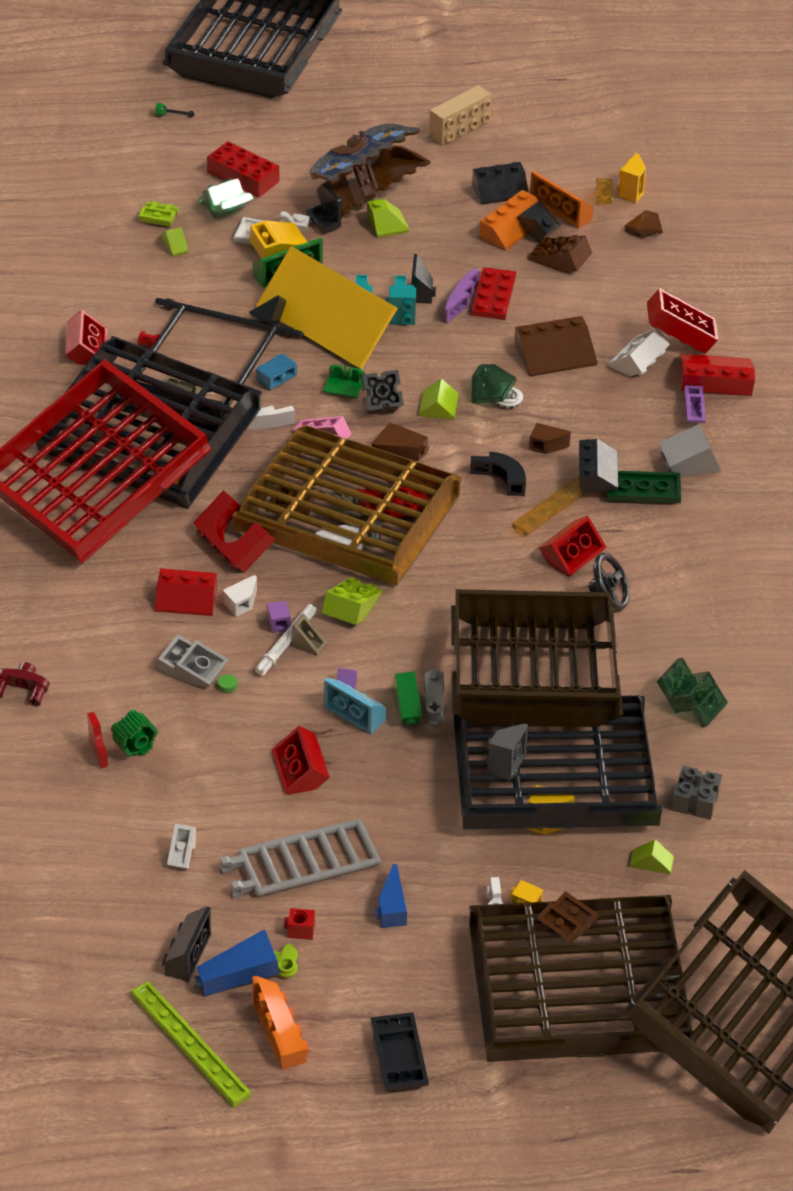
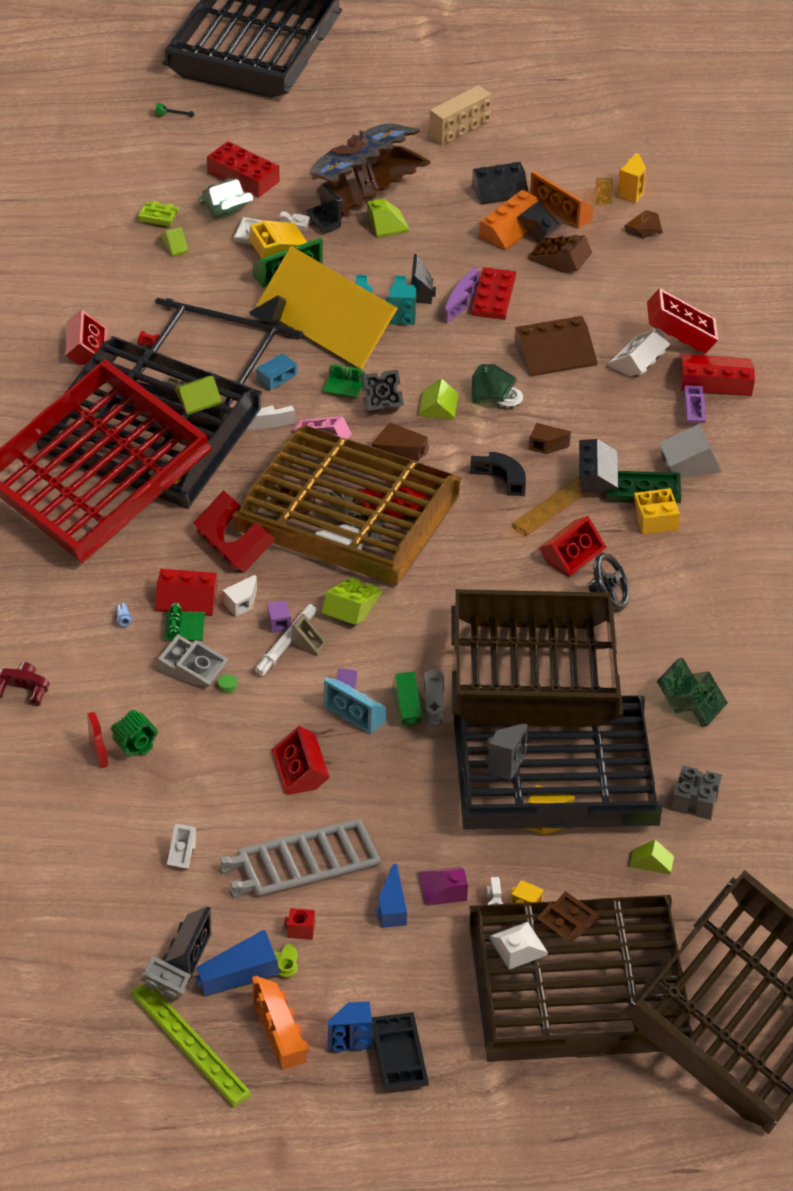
none -> light blue pin [115,603,132,627]
none -> light grey bracket [140,956,191,1000]
none -> green hinge [164,603,205,641]
none -> lime slope [175,376,222,415]
none -> blue slope [327,1001,372,1052]
none -> magenta slope [419,866,468,906]
none -> white slope [490,922,548,970]
none -> yellow slope [634,488,680,535]

